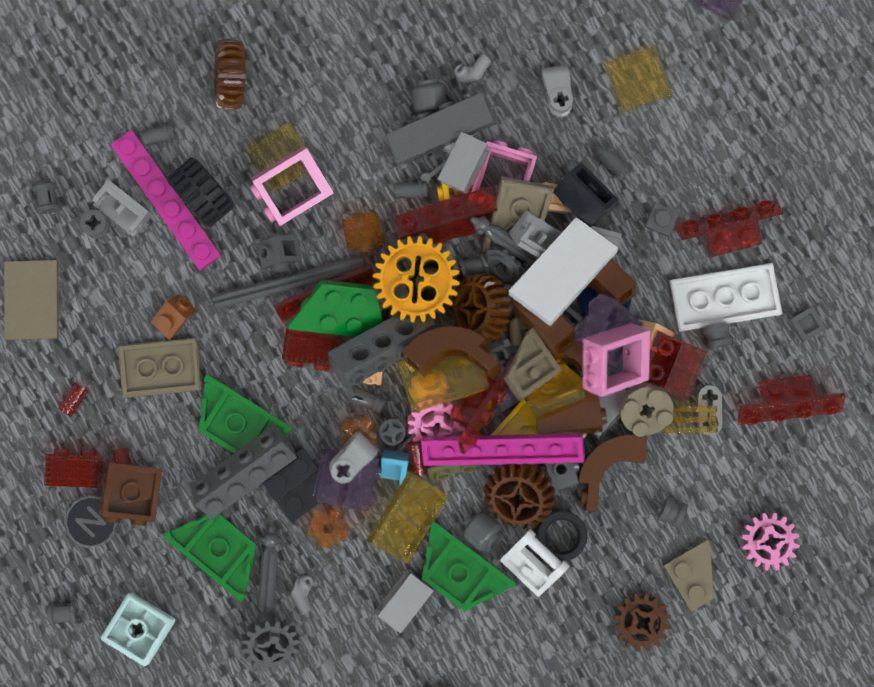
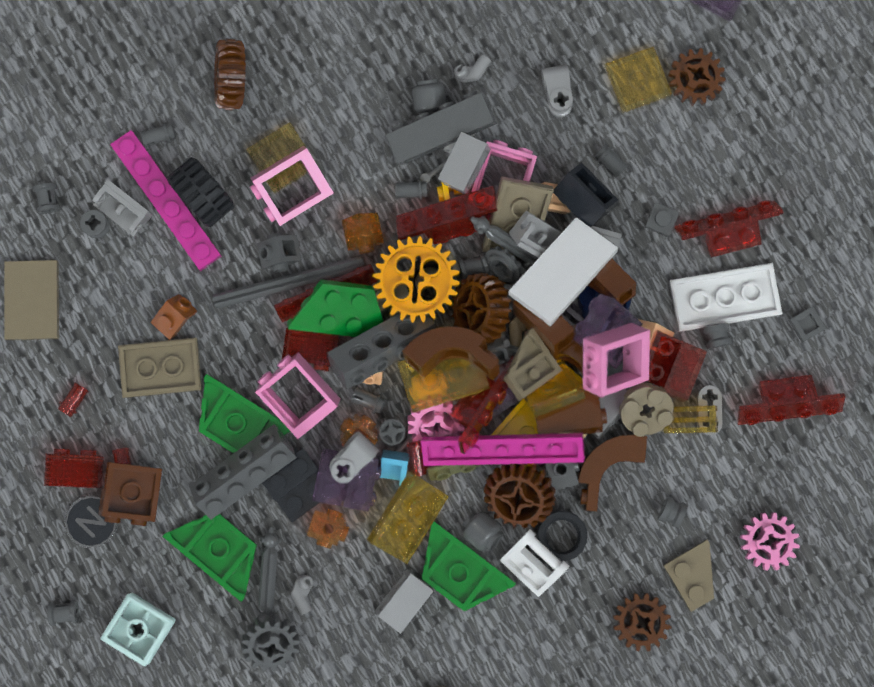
none -> bright pink window [255,352,340,439]
none -> reddish brown gear [668,48,726,106]

